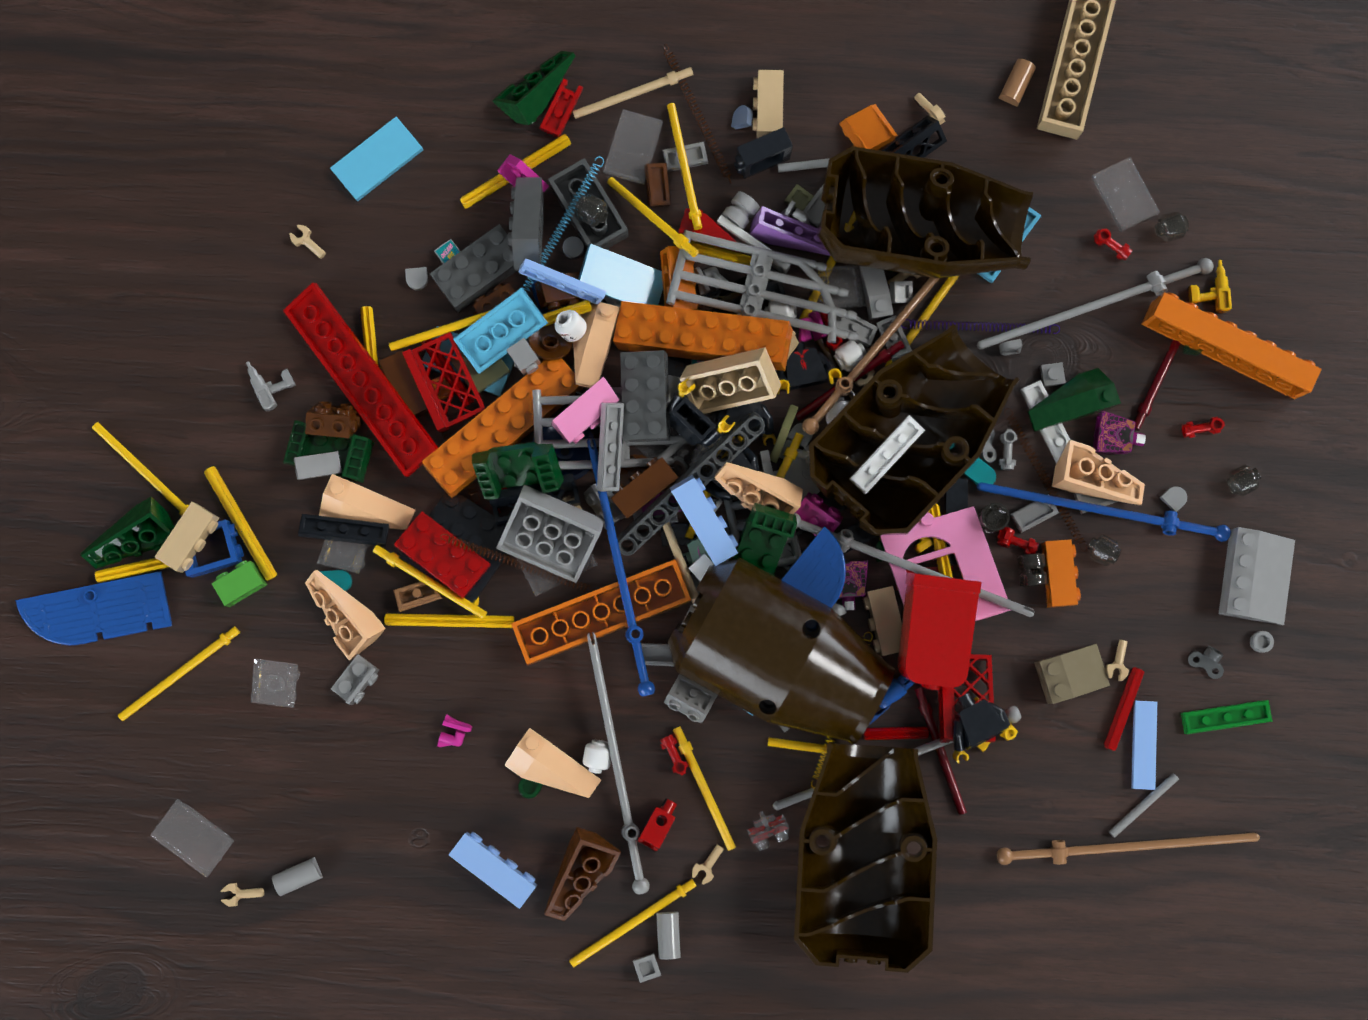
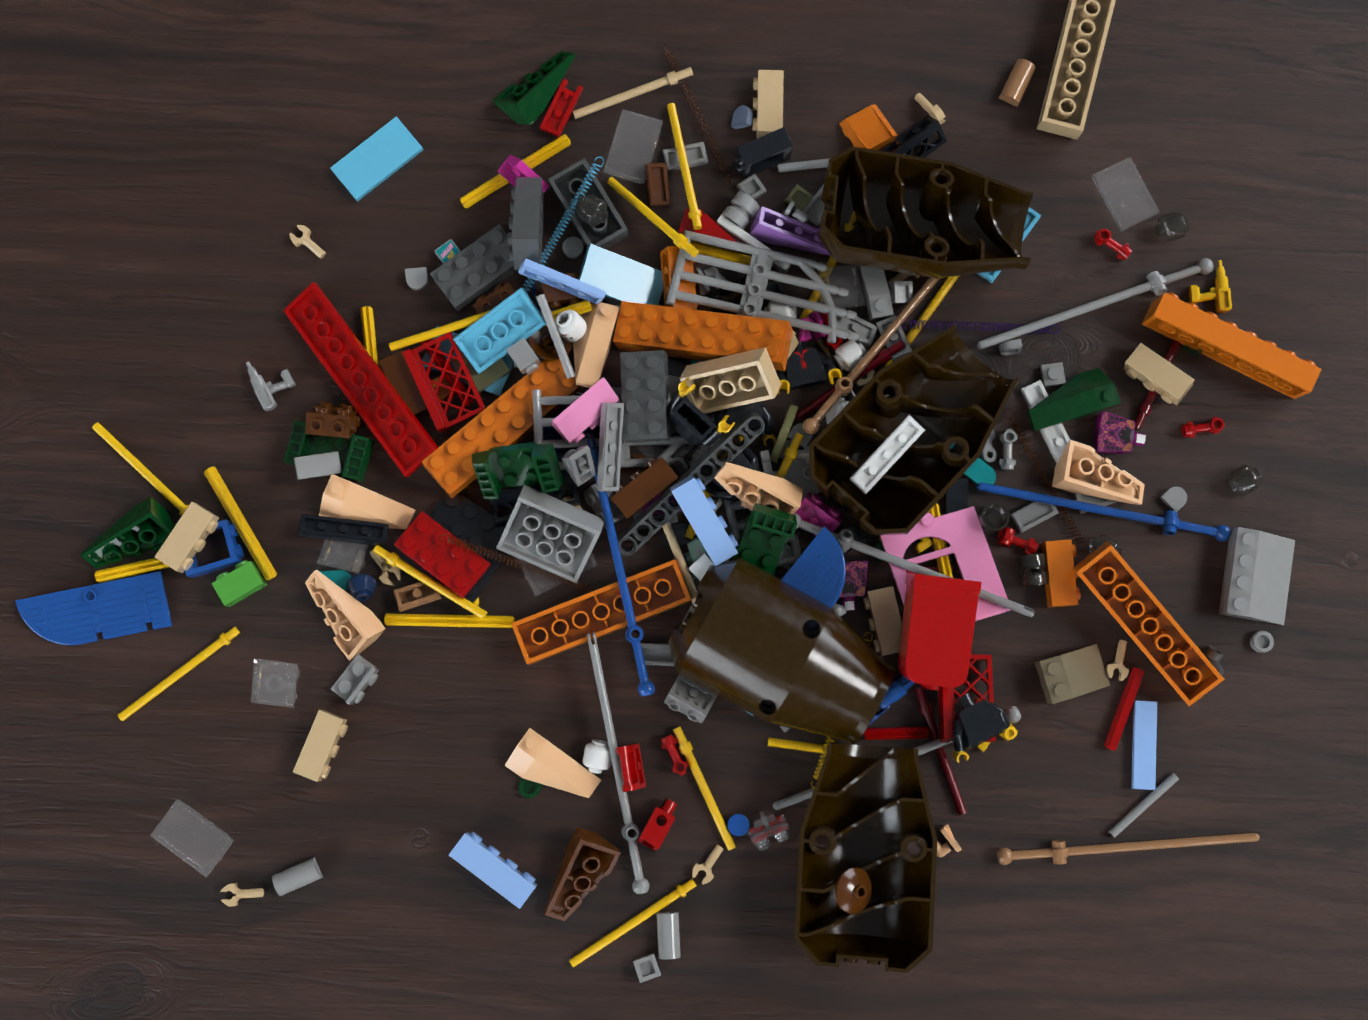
dark pink piece [437,714,472,747] -> none
green tile [1181,700,1273,734] -> none
none -> tan brick [293,710,348,782]
none -> dark blue cone [346,573,376,601]
none -> tan bar [370,550,402,586]
none -> light grey bar [536,294,575,379]
none -> light grey slope [561,445,596,486]
none -> red plate [616,743,646,792]
none -> blue piece [727,814,750,836]
none -> light grey tile [737,174,767,200]
none -> reddish brown dish [835,867,872,914]
none -> light nougat piece [937,824,962,857]
none -> orange brick [1073,541,1225,706]
none -> tan brick [1124,343,1195,406]

